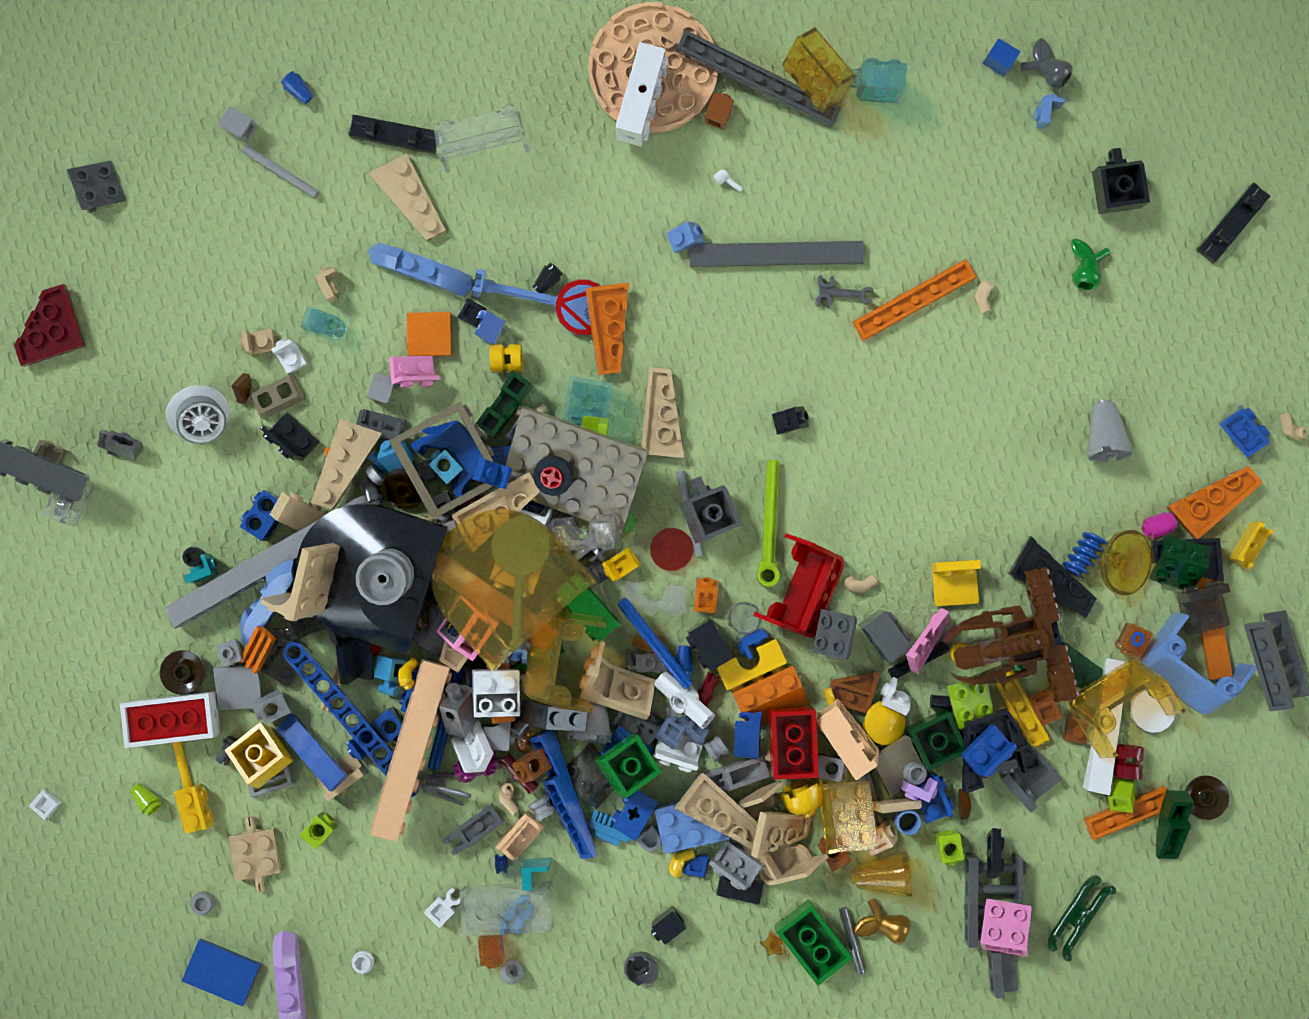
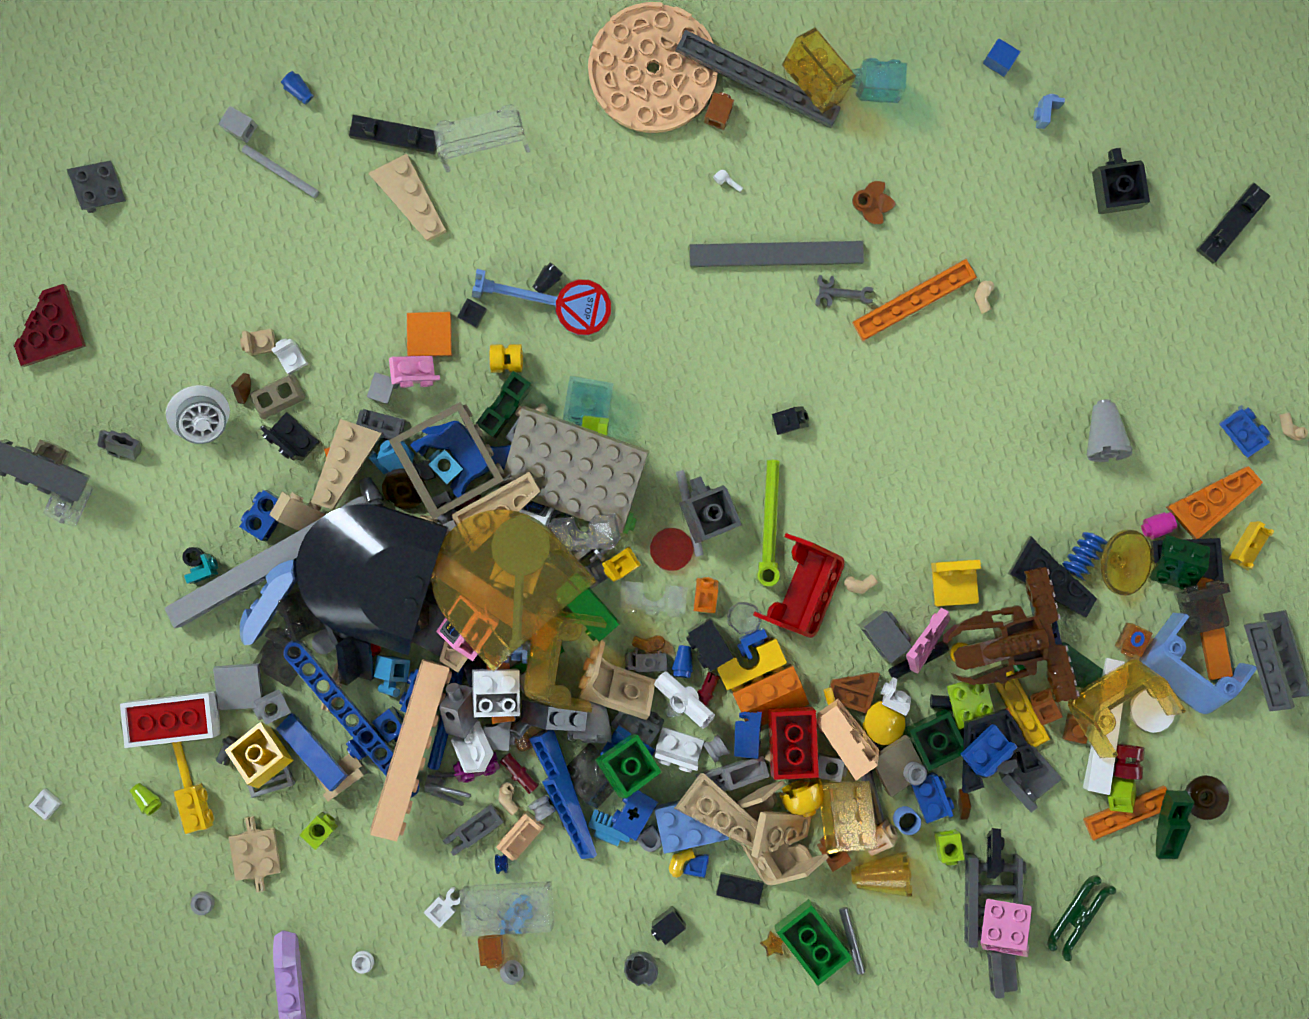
dark brown dish [159,650,204,694] -> none
blue tile [182,938,261,1006] -> none
light grey bracket [216,639,243,667] -> none
orange tile [240,625,277,674] -> none
tan bracket [261,543,340,621] -> none
clear light blue piece [301,306,346,338] -> none
tan bracket [315,267,340,303] -> none
light grey wheel [356,548,414,605] -> none
white tile [366,464,385,486] -> none
medium blue brick [368,243,472,296] -> none
yellow arm [398,657,420,690] -> none
blue bracket [473,457,512,489] -> none
blue panel [475,310,506,345] -> none
dark orange brick [512,748,552,783] -> none
teal panel [521,857,552,891] -> none
black wheel [533,455,574,496] -> none
orange wing [585,282,629,375] -> none
white brick [615,42,668,147] -> none
blue axle [617,598,693,689] -> none
tan wing [641,367,684,459] -> none
sand blue tile [655,715,713,749] -> none
medium blue bracket [667,221,705,253] -> none
light grey bracket [709,839,764,890] -> none
dark grey bracket [813,609,857,660] -> none
pearl gold piece [854,898,911,944] -> none
tan tile [871,797,922,813] -> none
lavender bracket [900,777,938,802] -> none
dark grey piece [1021,38,1073,89] -> none
green piece [1071,239,1111,291] -> none
none -> light grey tile [312,628,336,654]
none -> dark orange plate [852,181,896,225]

